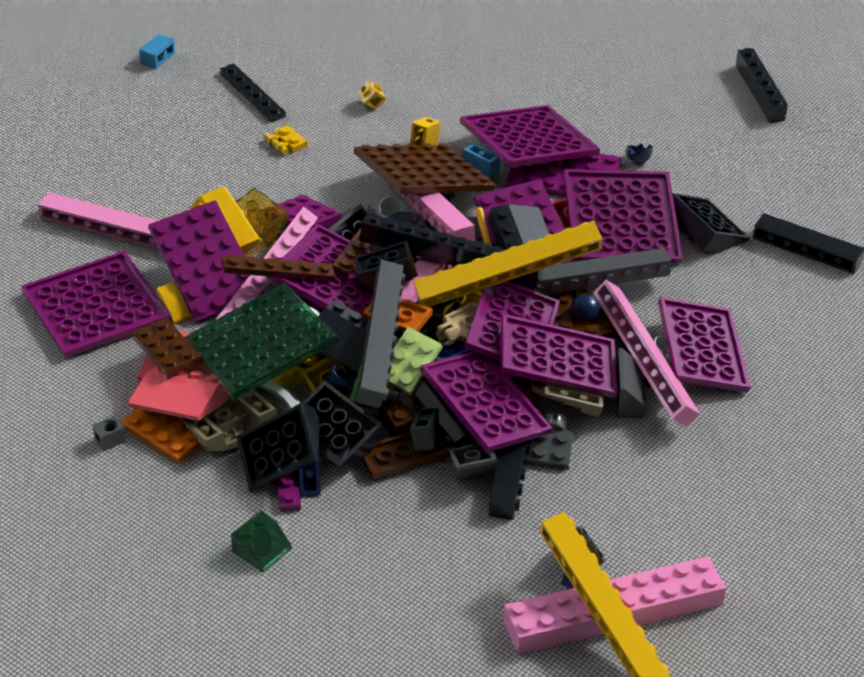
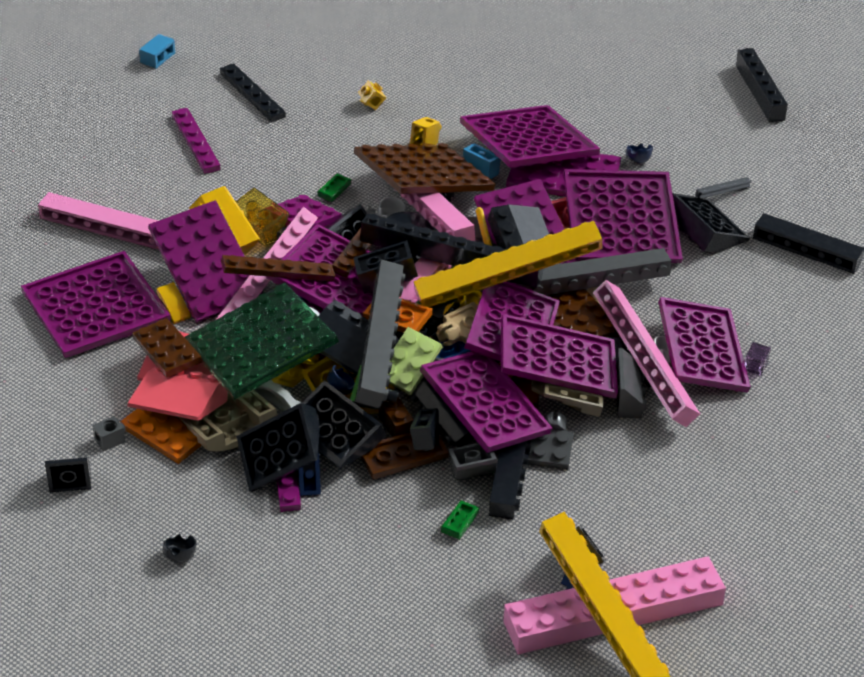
clear green slope [231,511,292,573] -> none
yellow plate [264,125,307,155] -> none
dark blue hair [571,294,600,320] -> none
none -> black slope [45,457,91,493]
none -> black hair [162,534,197,563]
none -> magenta plate [172,107,221,174]
none -> green plate [317,173,352,202]
none -> green plate [441,500,479,540]
none -> black axle [695,177,751,199]
none -> clear purple brick [745,342,771,376]

